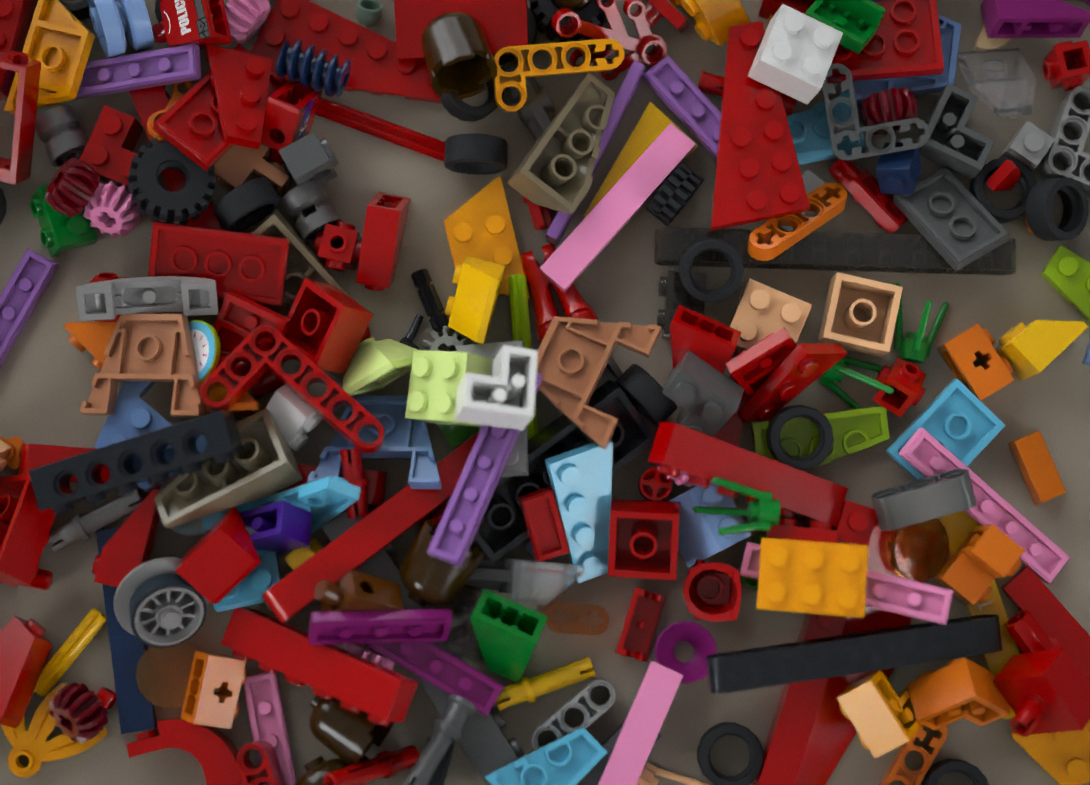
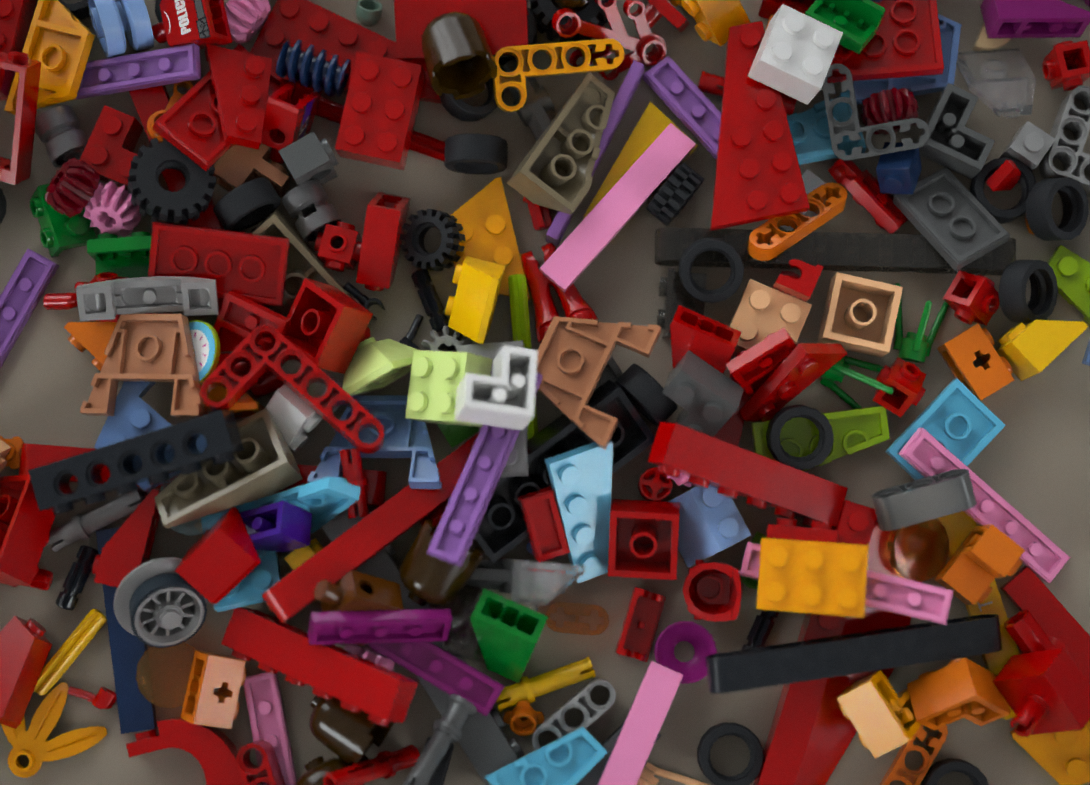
dark red gear [49,682,108,743] -> none
green plant [693,477,780,535] -> none
orange slope [1008,430,1066,505] -> none
none -> red arm [43,282,89,310]
none -> black axle [56,545,99,610]
none -> green bracket [87,231,152,278]
none -> red brick [335,52,426,170]
none -> black hand [343,282,385,320]
none -> black tyre [400,209,465,271]
none -> orange plate [503,700,544,736]
none -> black axle [741,610,779,650]
none -> red hinge [770,259,824,302]
none -> red brick [943,270,1000,326]
none -> black tyre [998,260,1058,323]

